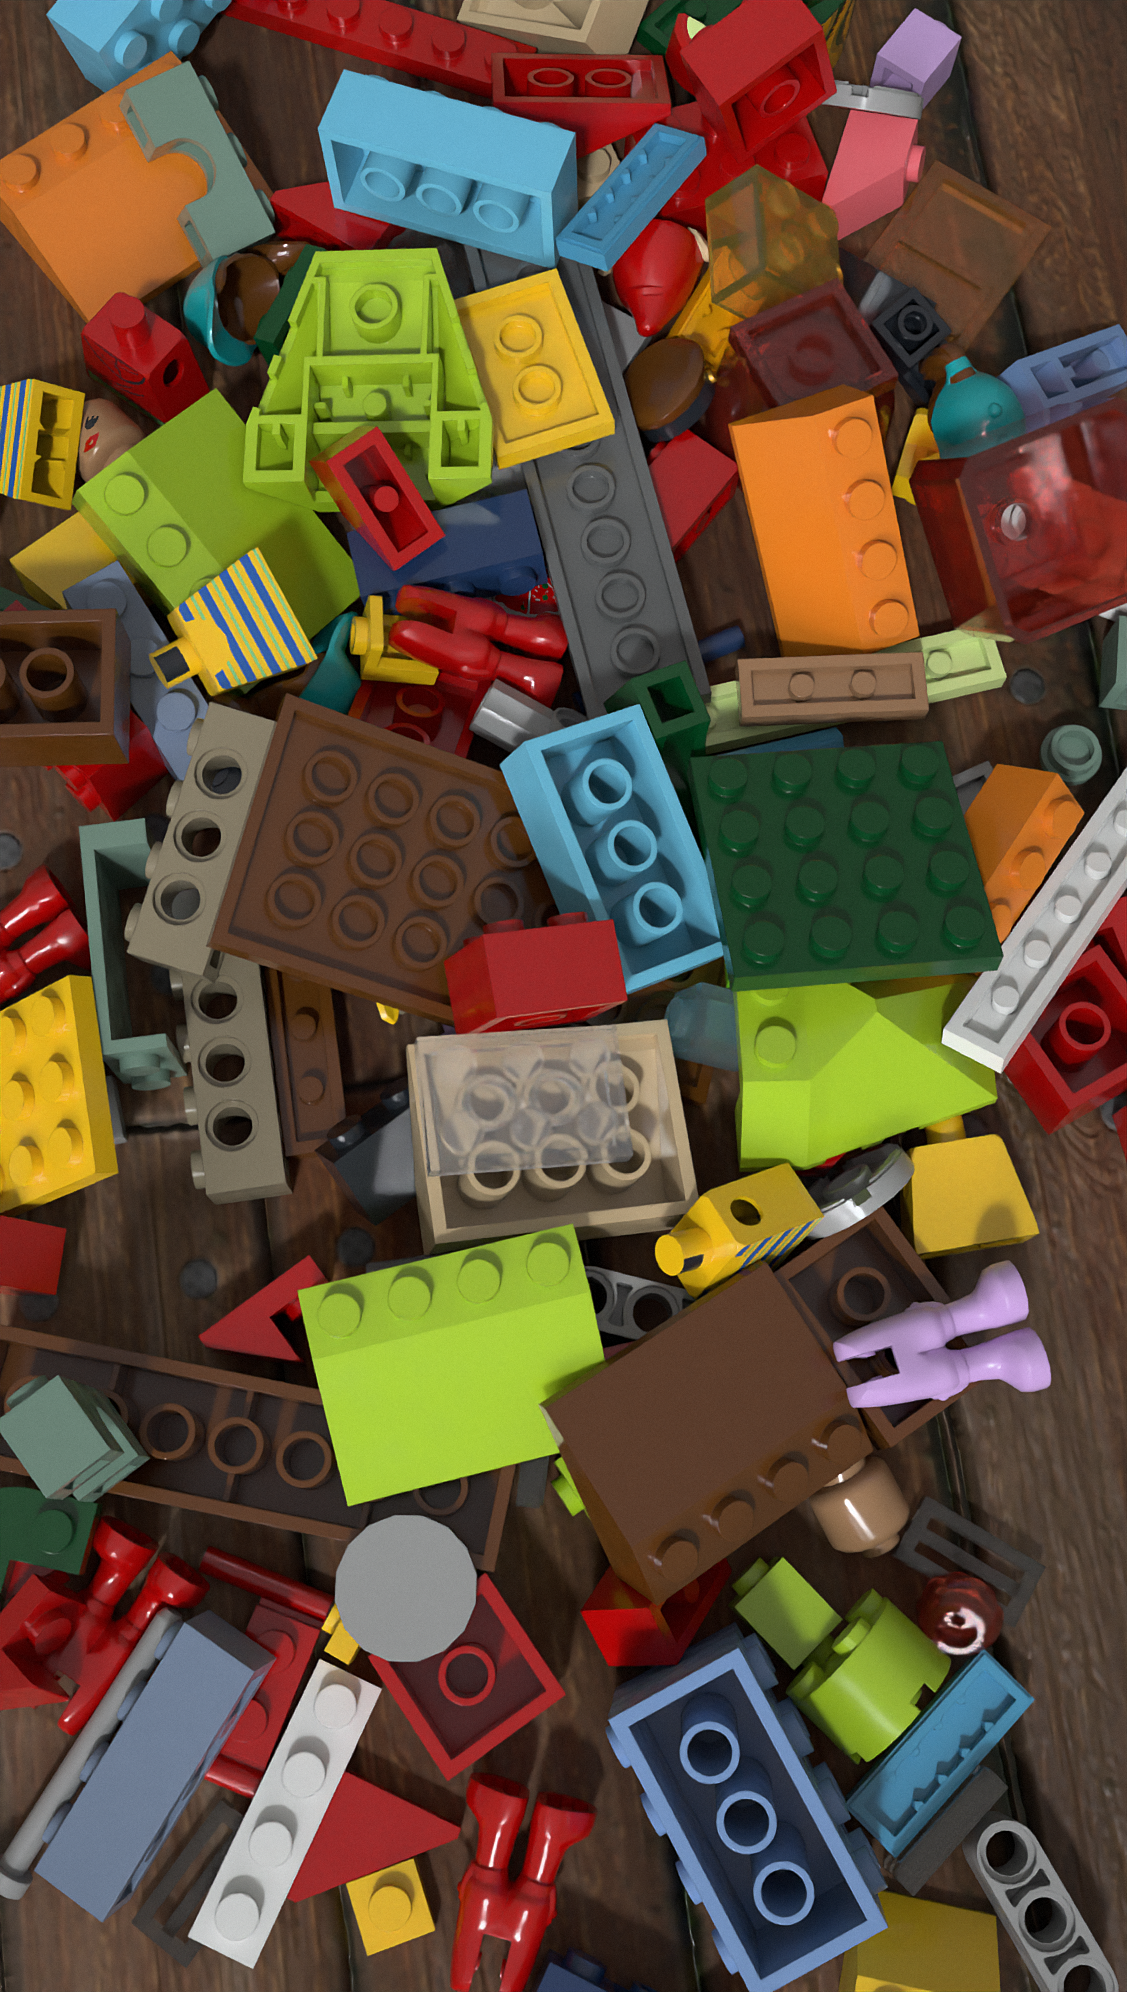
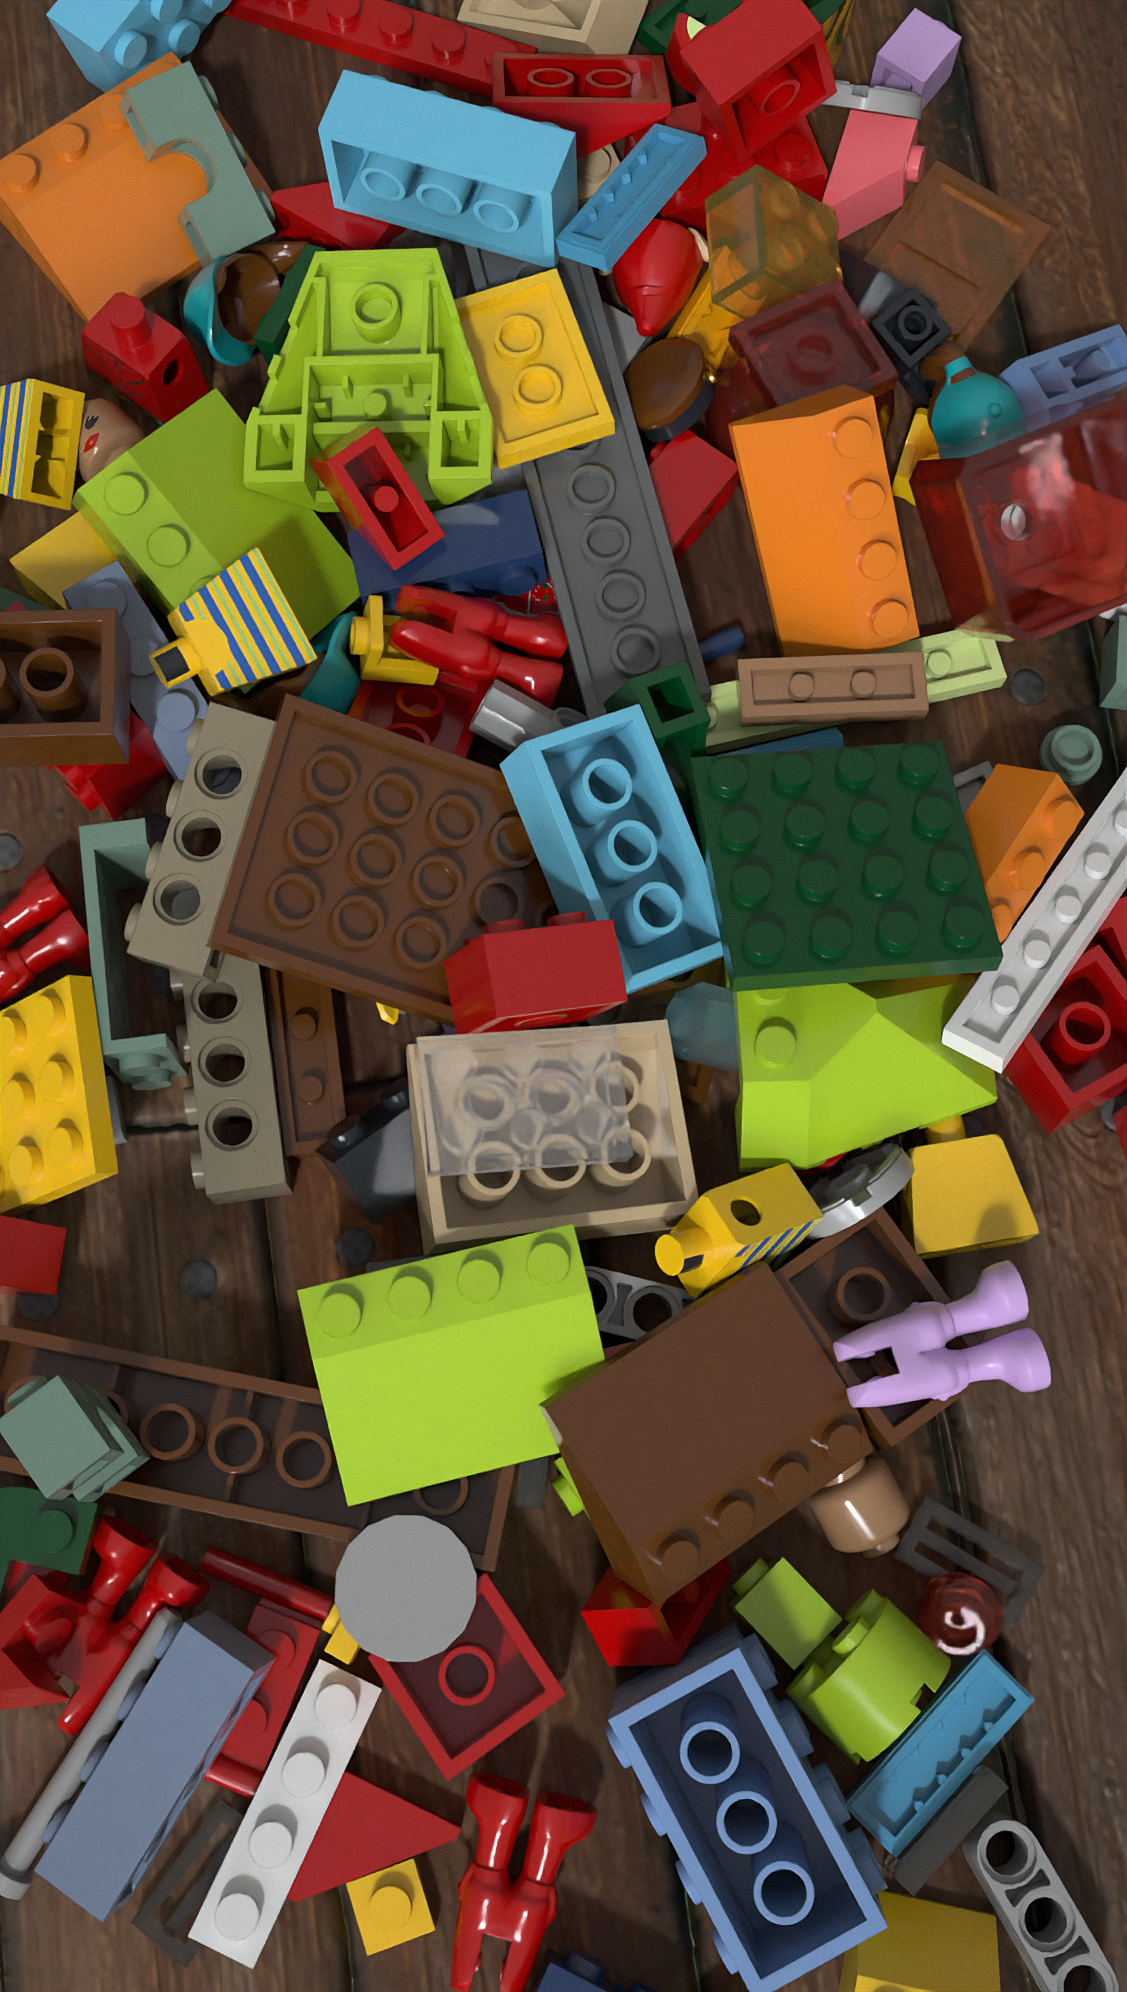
red slope [198,1255,329,1367] -> none

